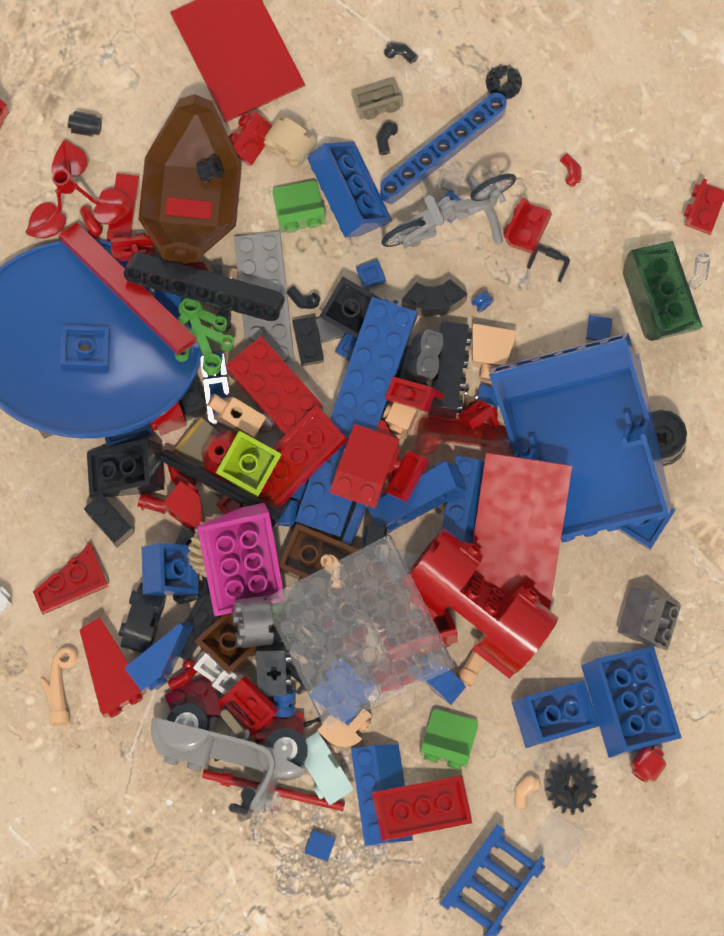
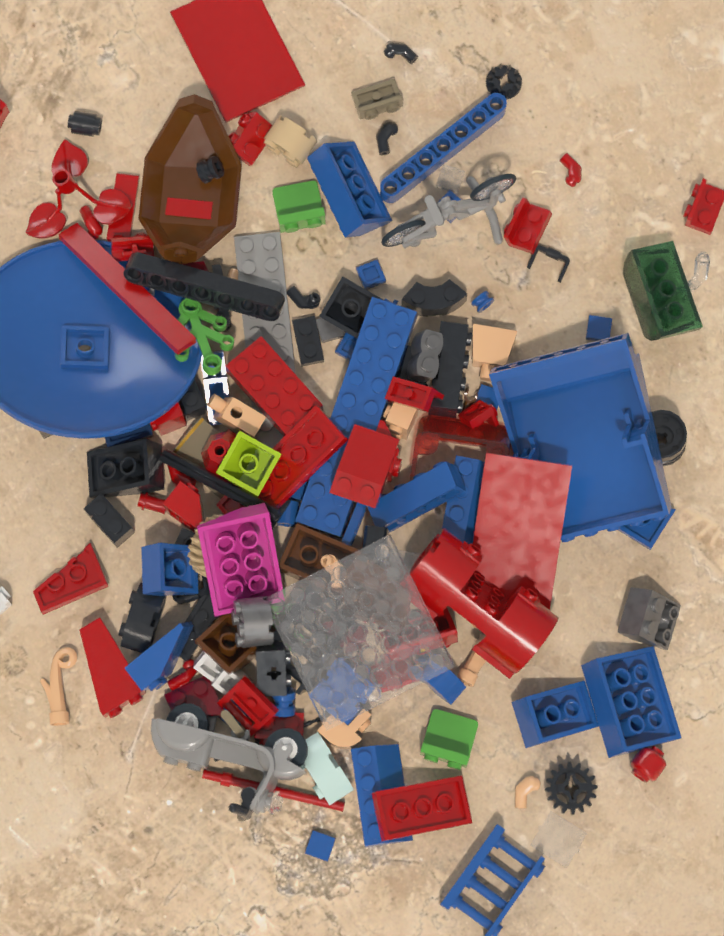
red tile [385,450,429,502] -> none

